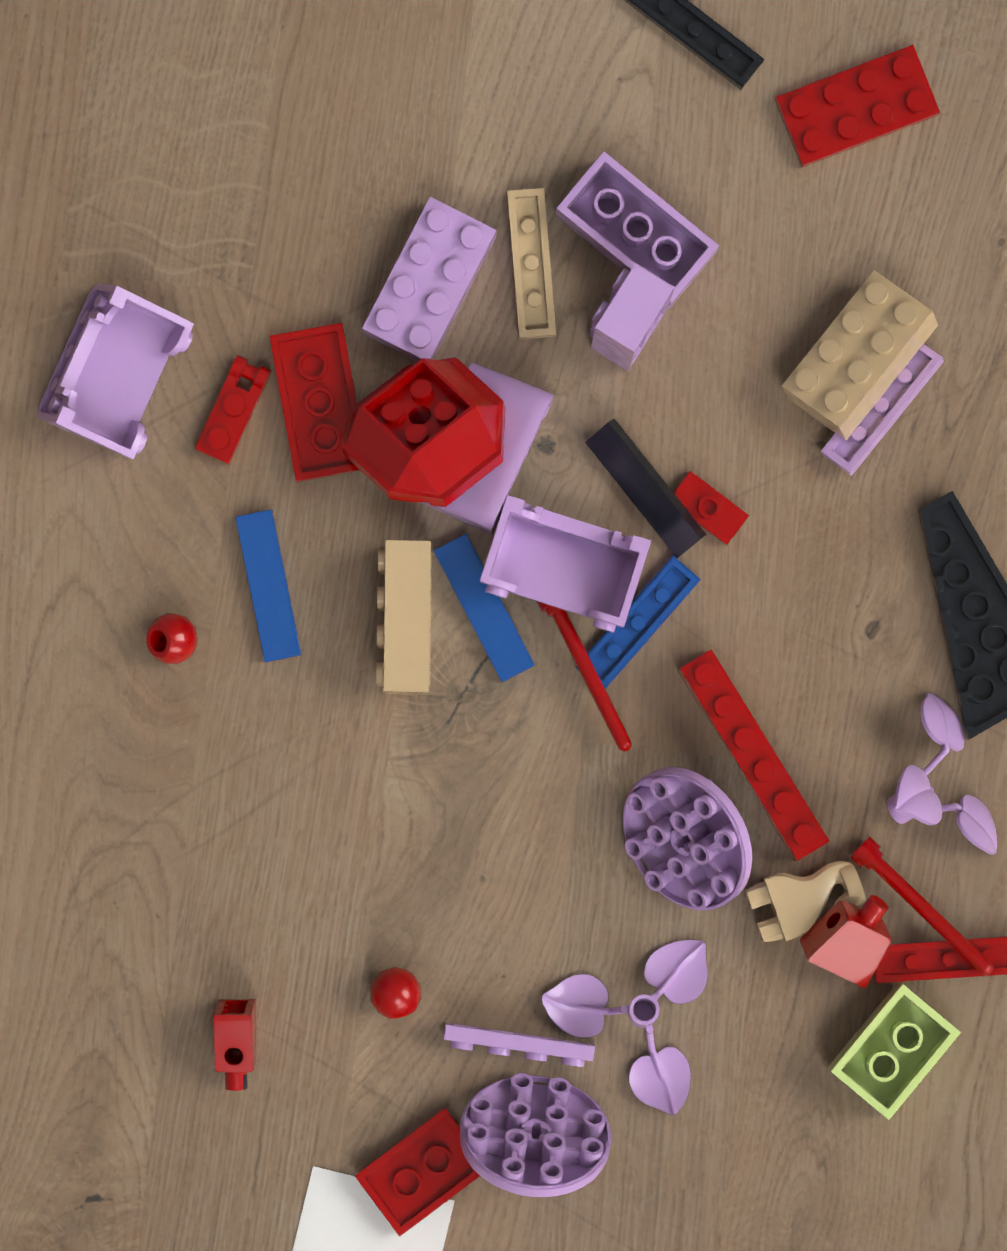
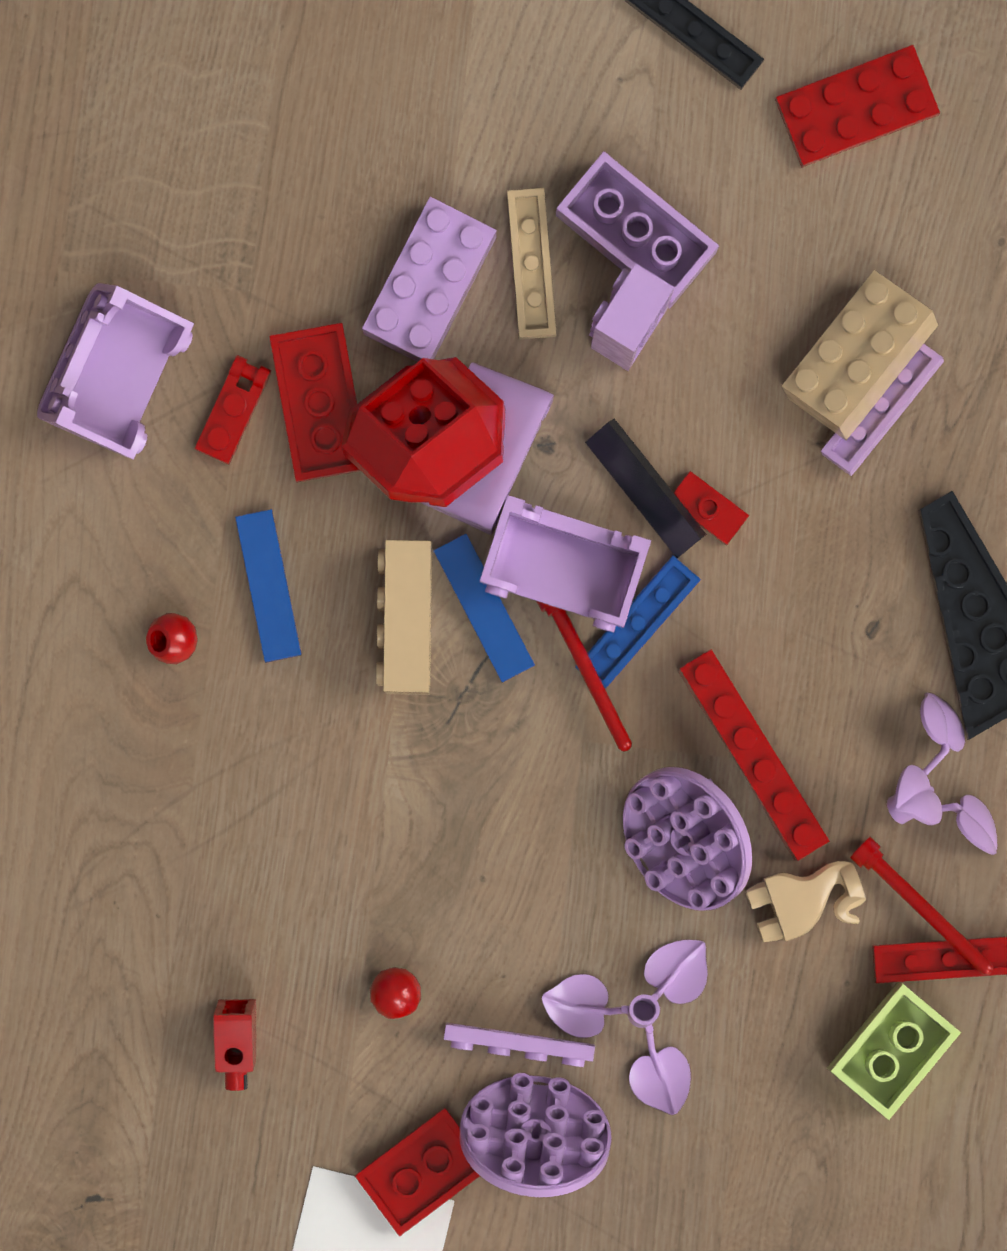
torso [800,895,891,988] -> none

